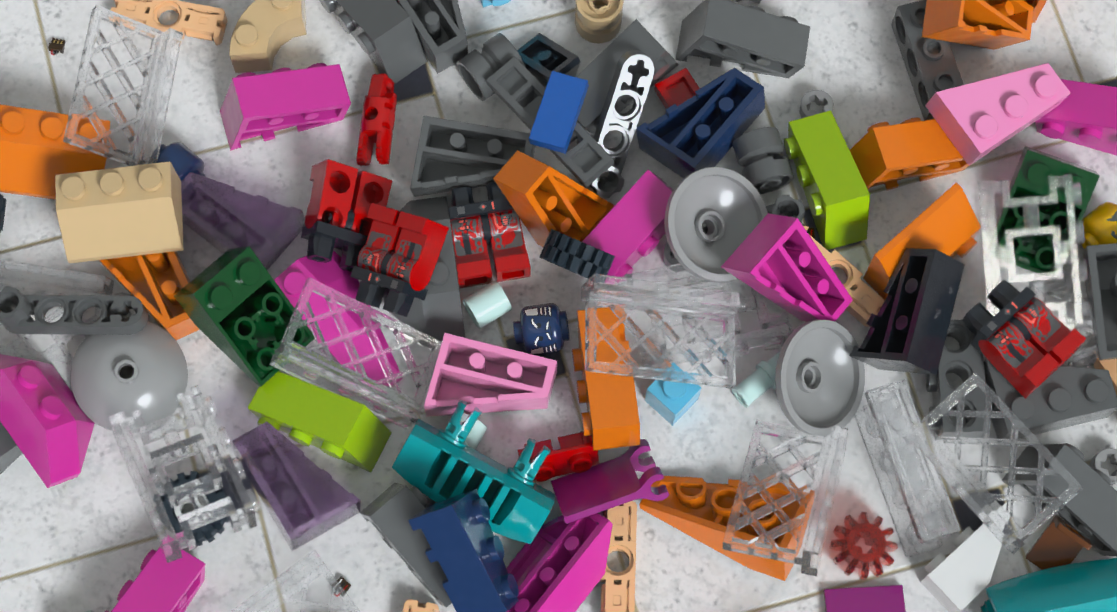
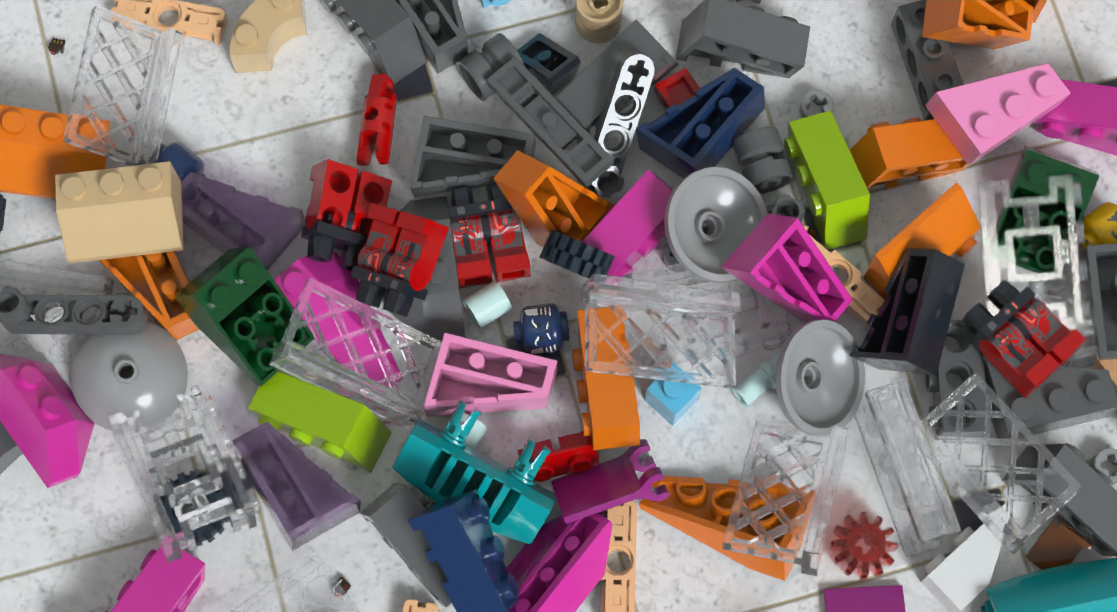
dark pink wedge [220,63,351,151] -> none
blue tile [529,71,589,154] -> none

